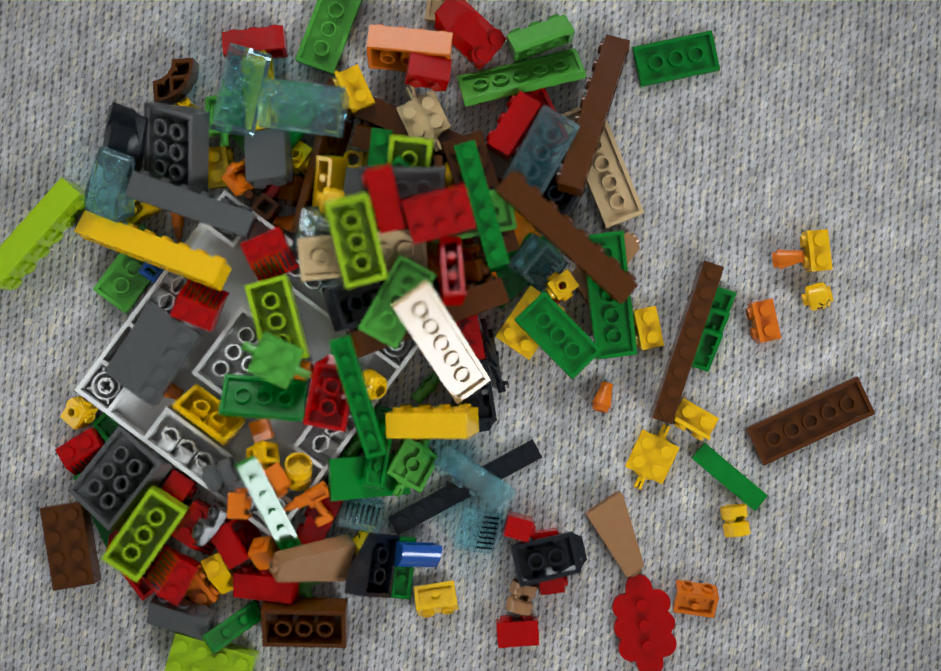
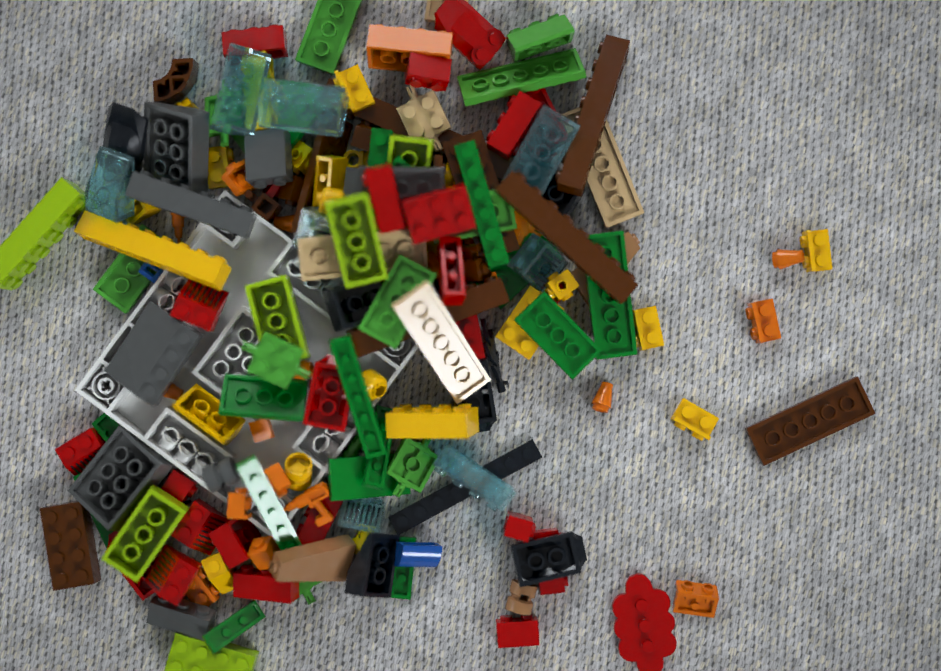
yellow brick [60,396,99,430] -> none
dark grey slope [192,500,227,546] -> none
red slope [240,227,299,282] -> none
yellow brick [246,440,280,470] -> none
reddish brown brick [261,597,349,648] -> none
bright green pin [411,370,441,404] -> none
yellow bracket [413,580,459,618] -> none
clear light blue slope [453,504,503,554] -> none
medium nougat slope [585,490,644,578] -> none
yellow plate [625,424,680,490] -> none
green tile [632,30,720,88] -> none
reddish brown brick [649,260,724,424] -> none
green slope [691,285,737,372] -> none
green tile [691,443,768,511] -> none
yellow wheel [720,503,751,537] -> none
yellow head [801,282,834,311] -> none

